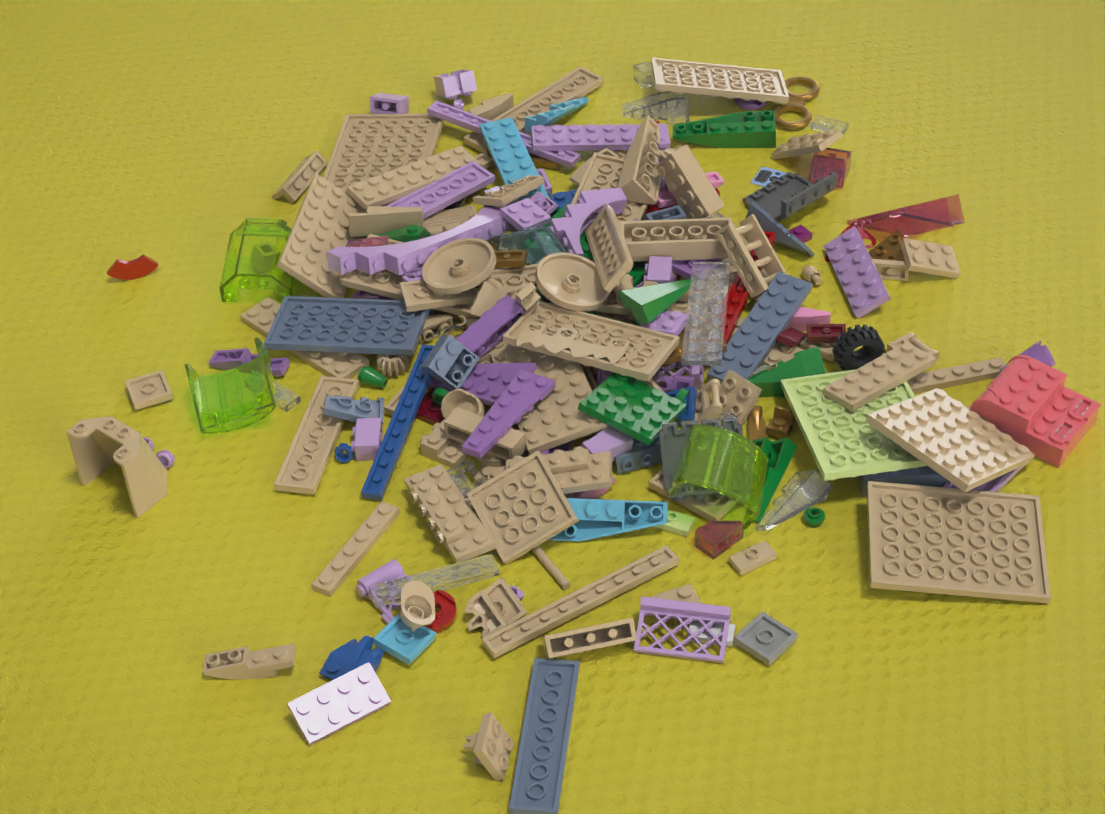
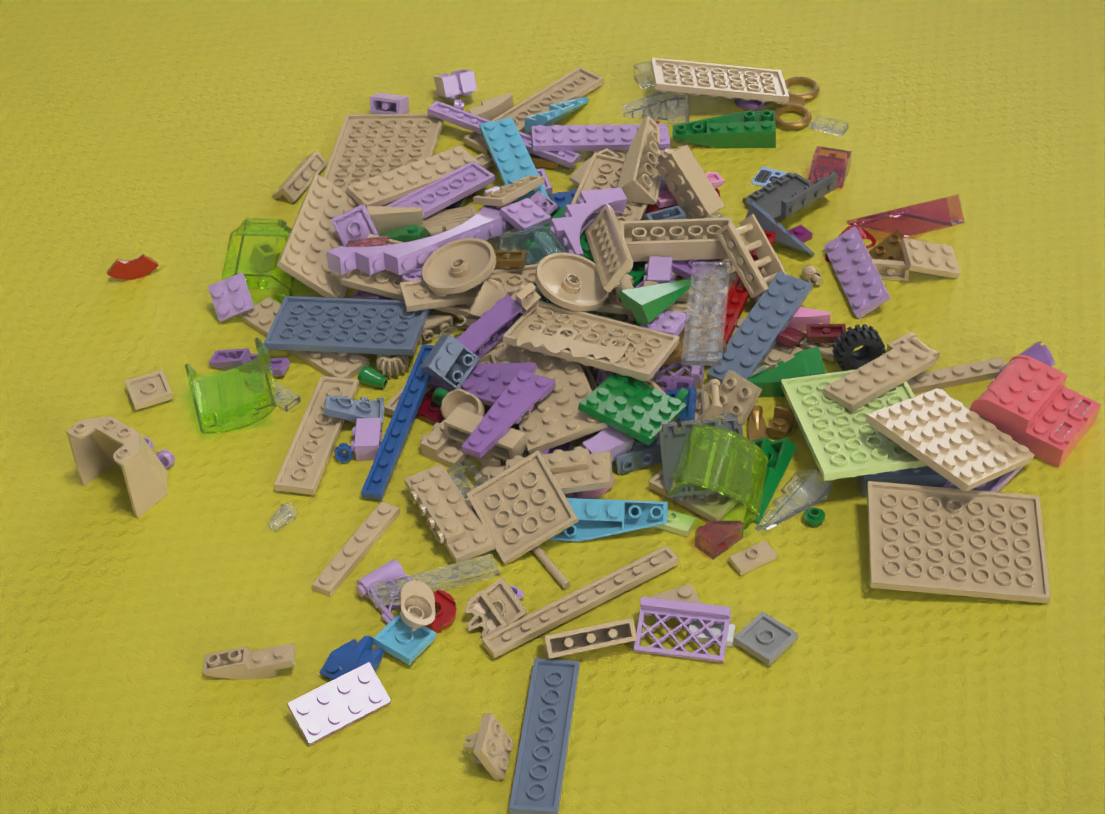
tan plate [771,129,843,160] -> none
none -> lavender plate [208,273,255,322]
none -> clear cone [267,502,298,532]
none -> lavender tile [330,204,379,247]

